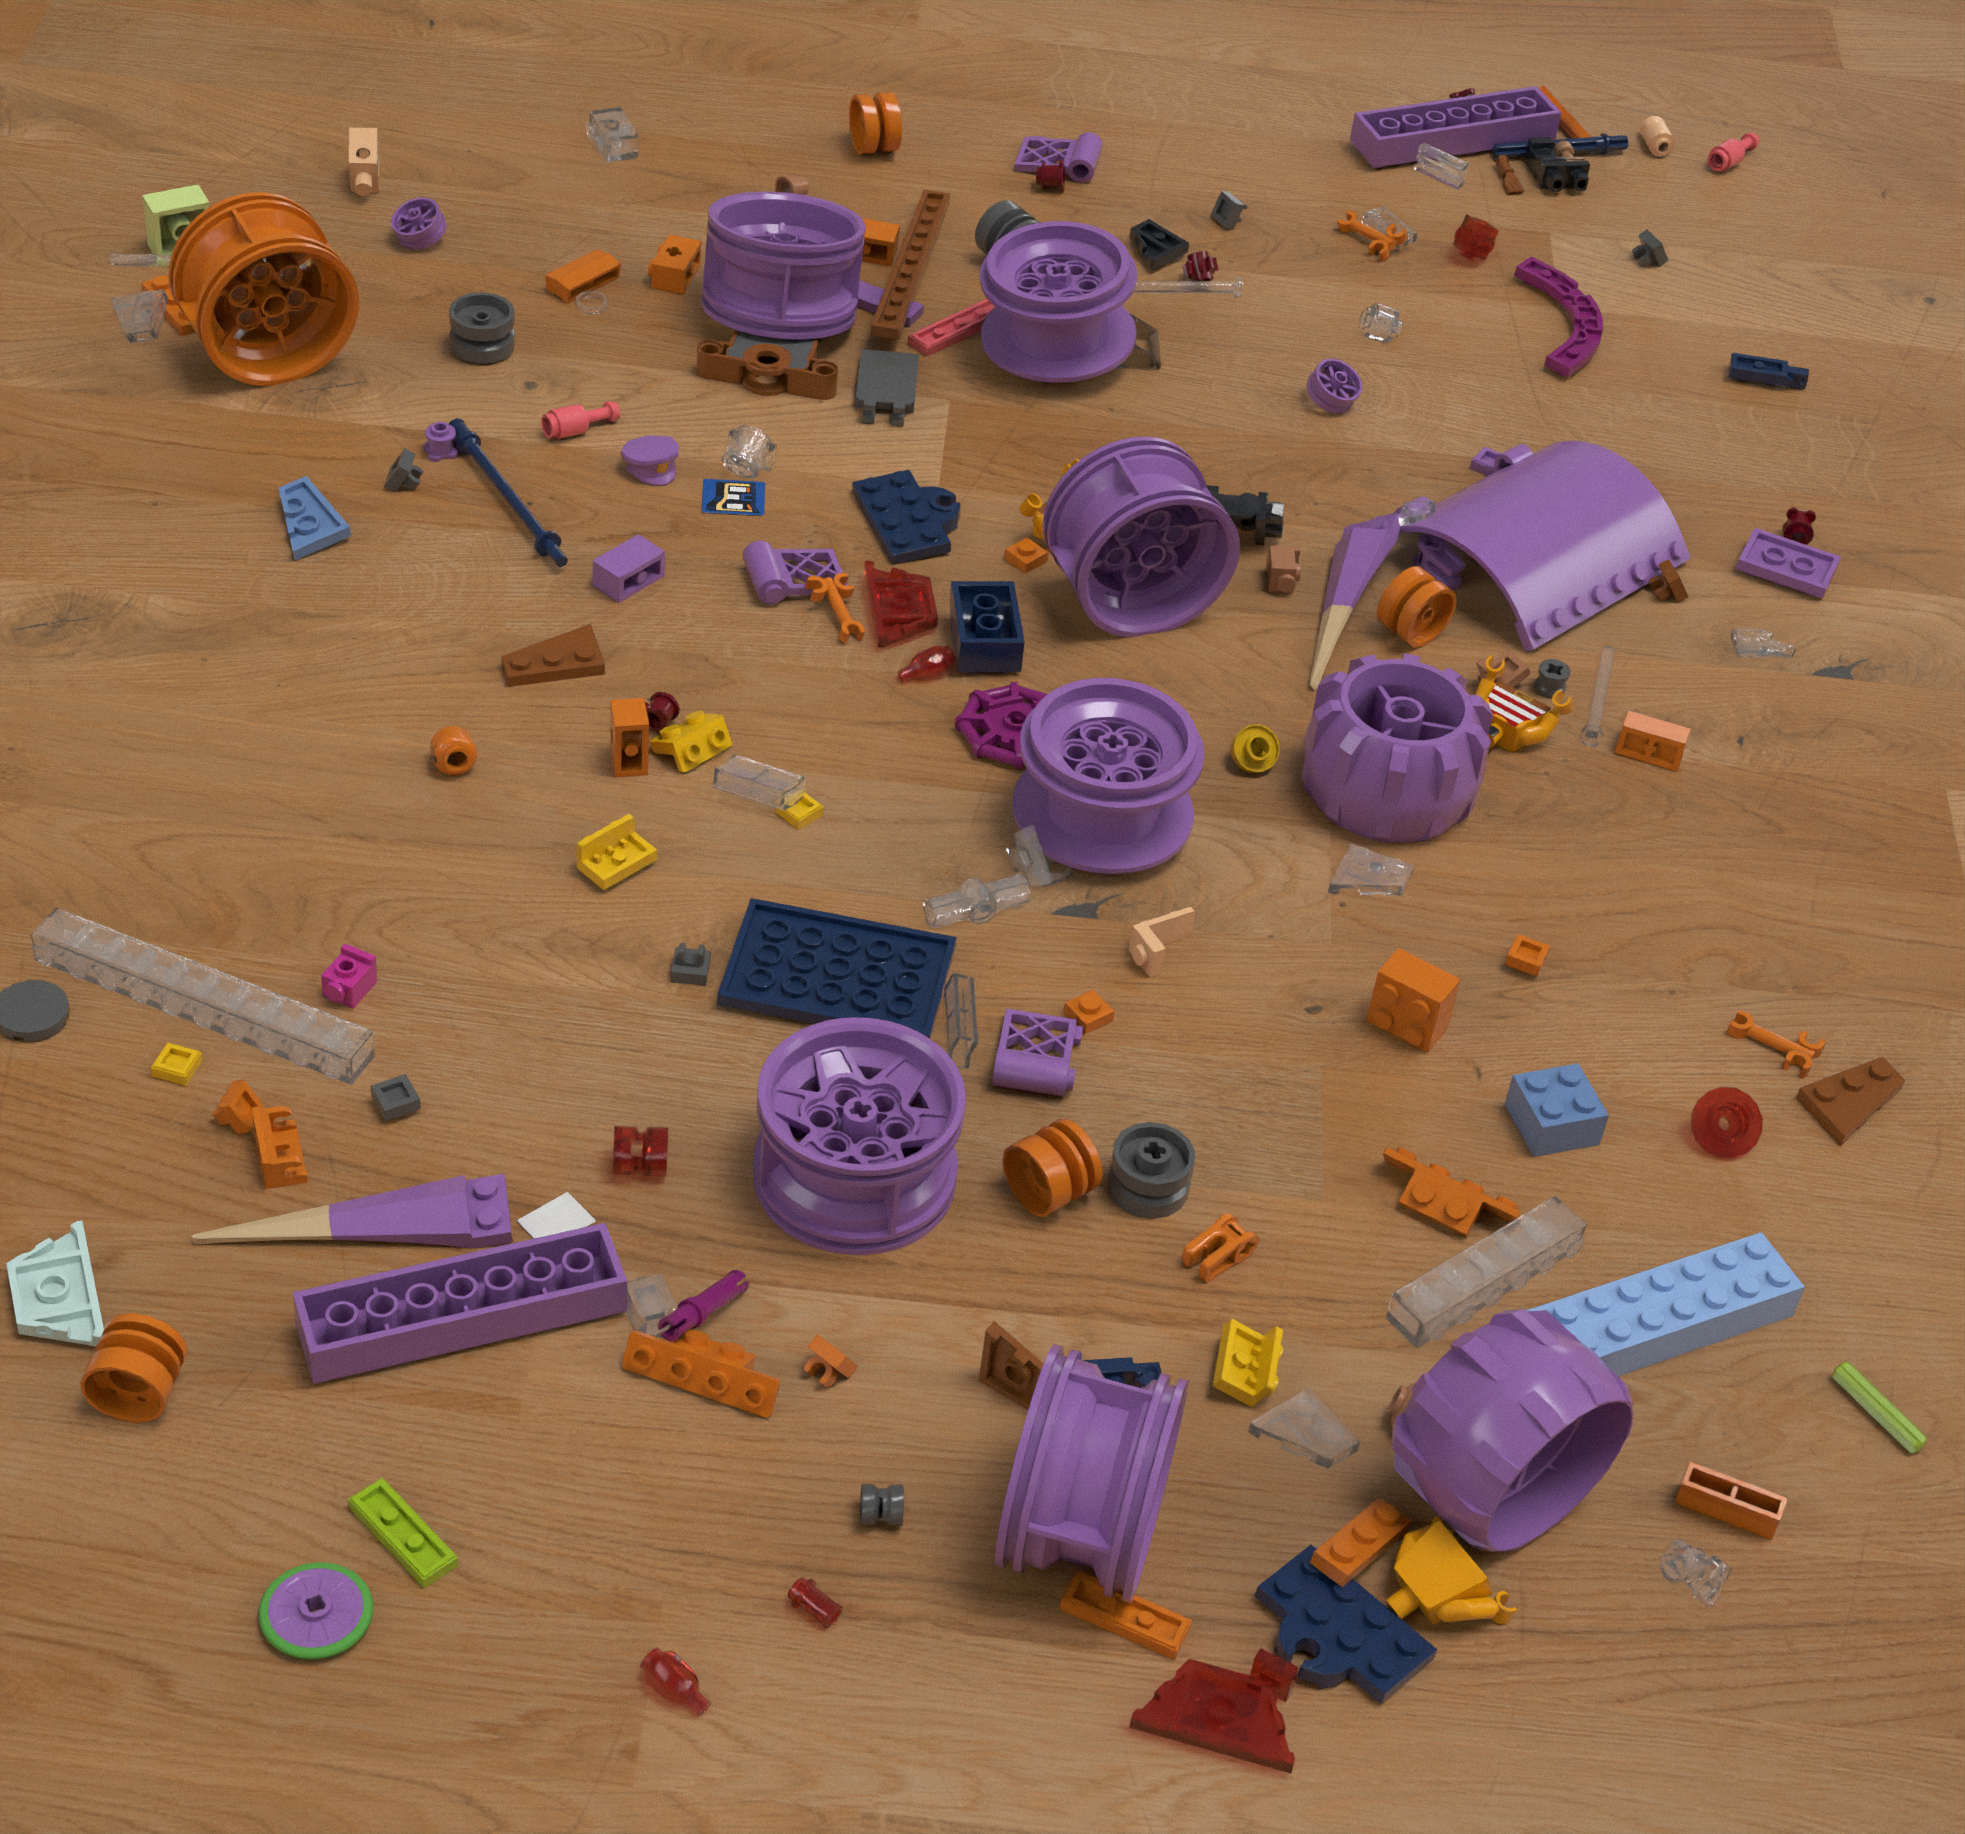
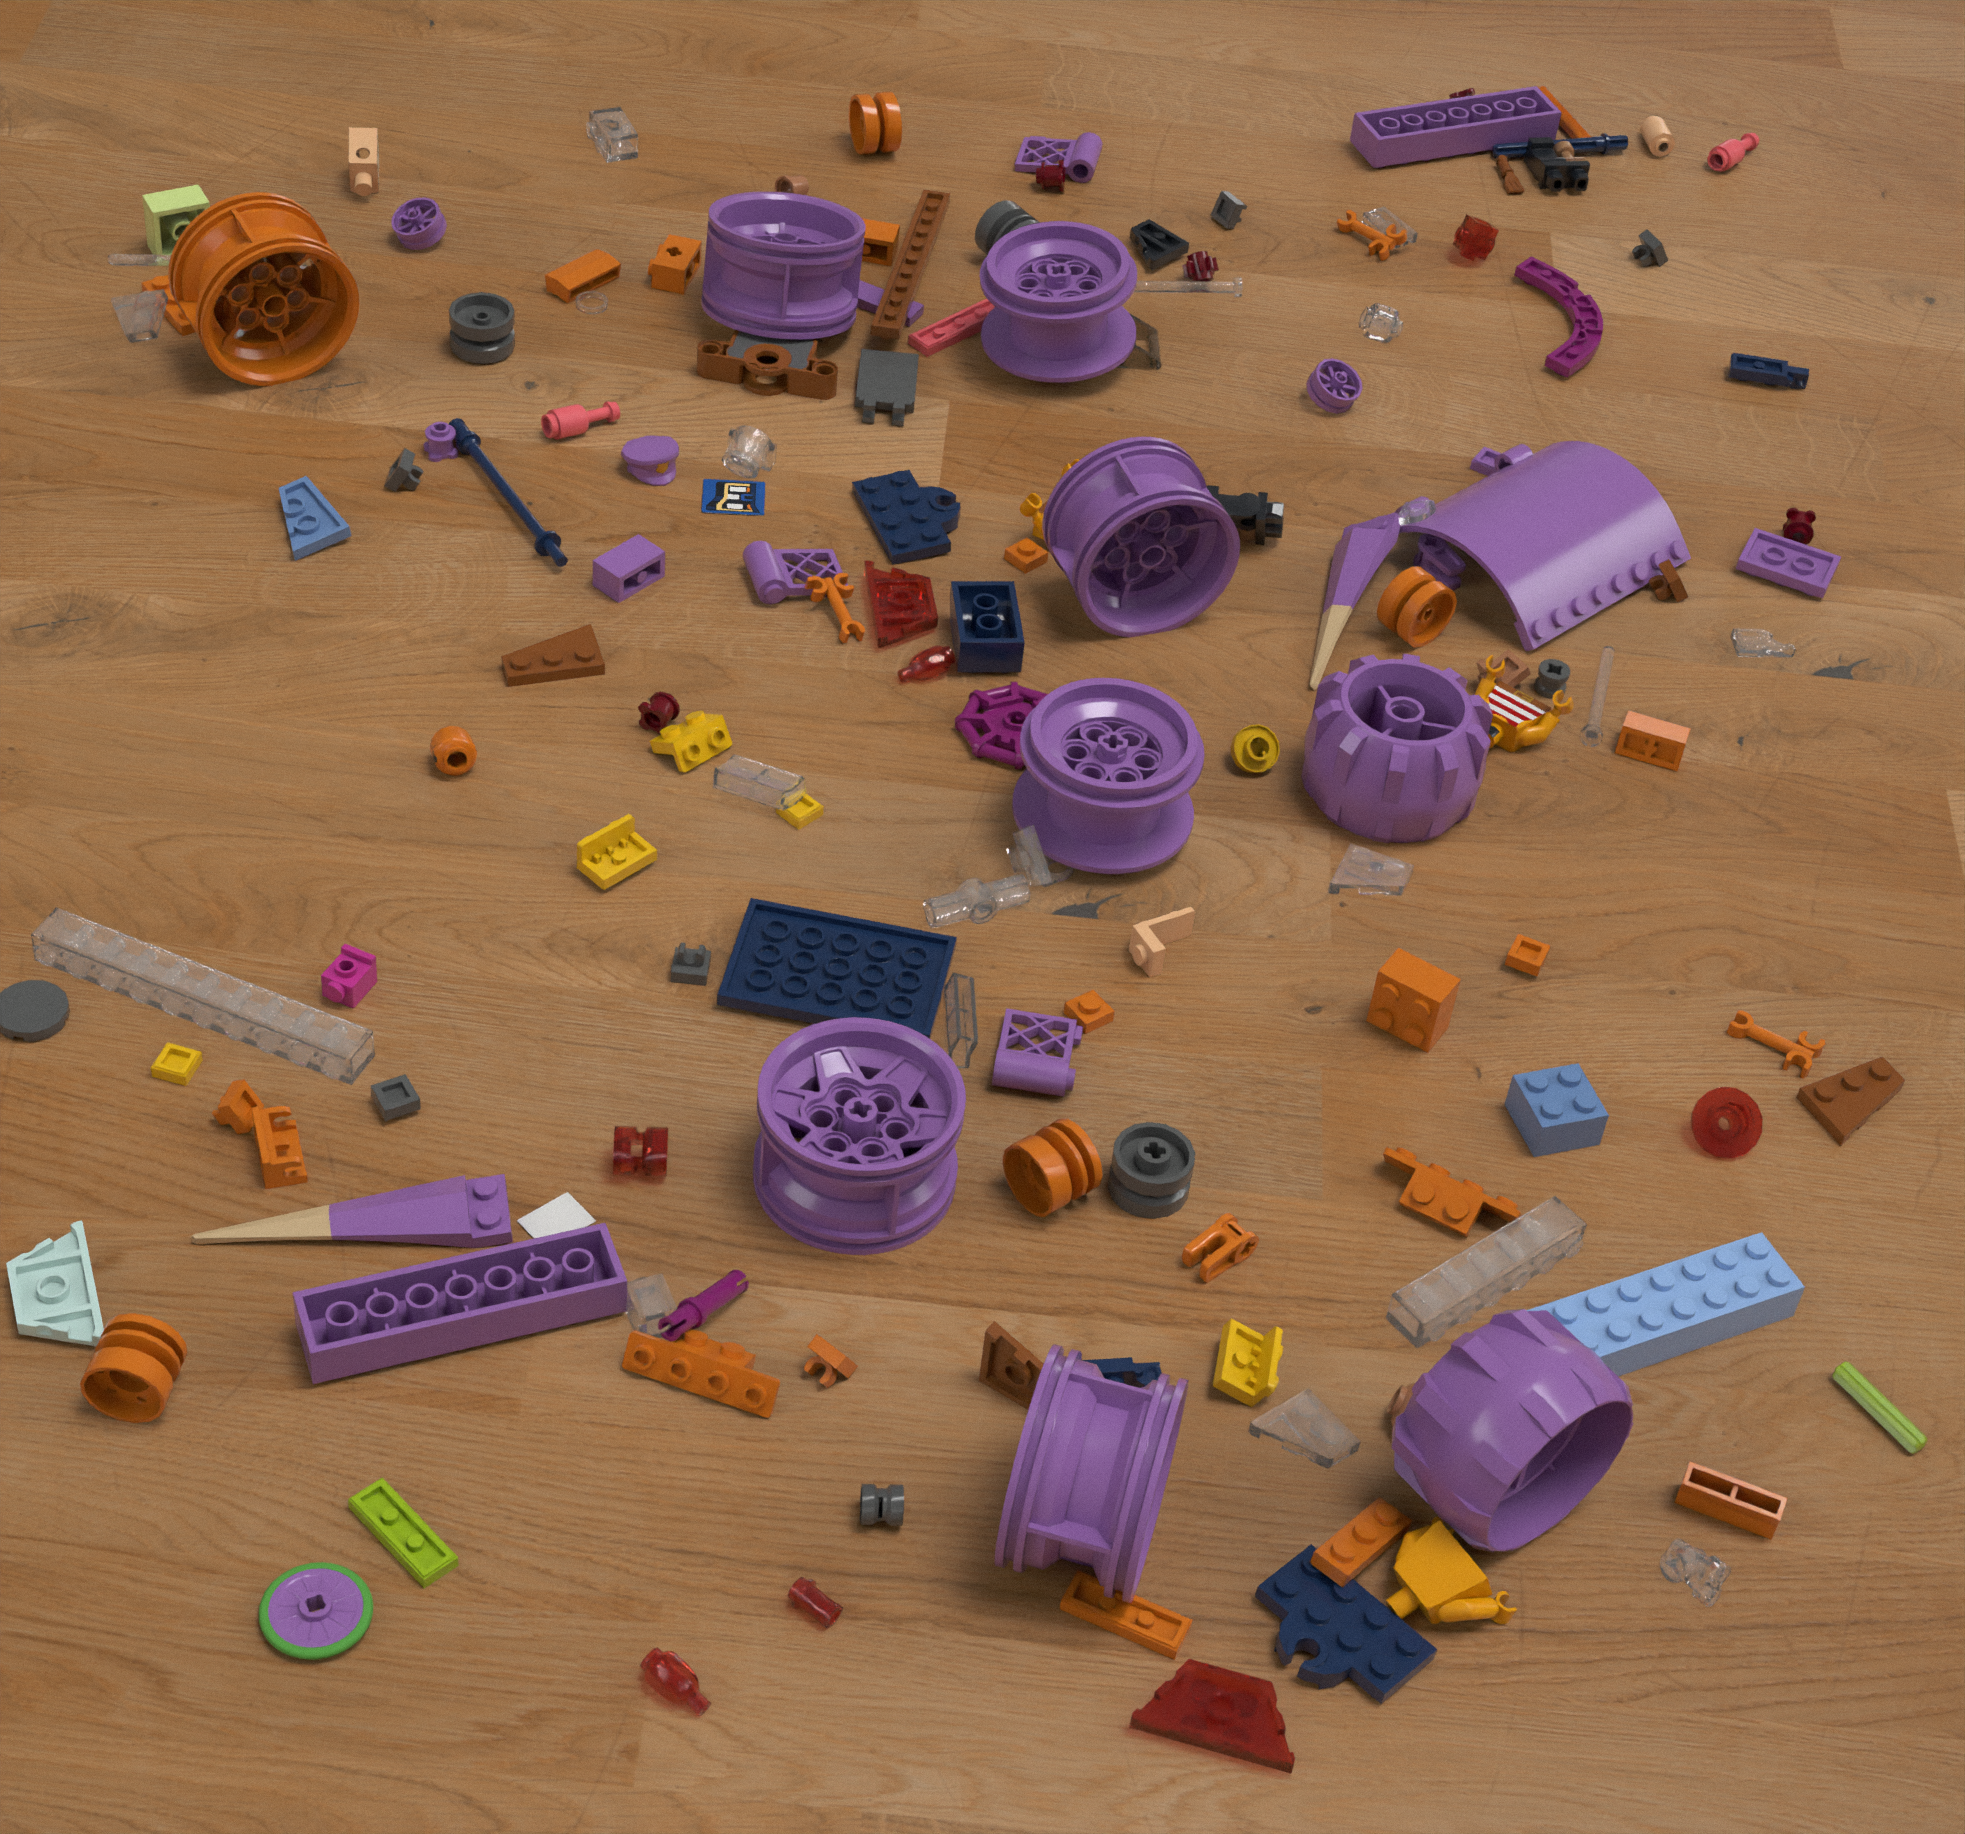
orange brick [610,698,649,777] -> none
clear red tile [1248,1648,1298,1702] -> none
nougat brick [1265,545,1301,594] -> none
clear tile [1414,143,1468,190] -> none

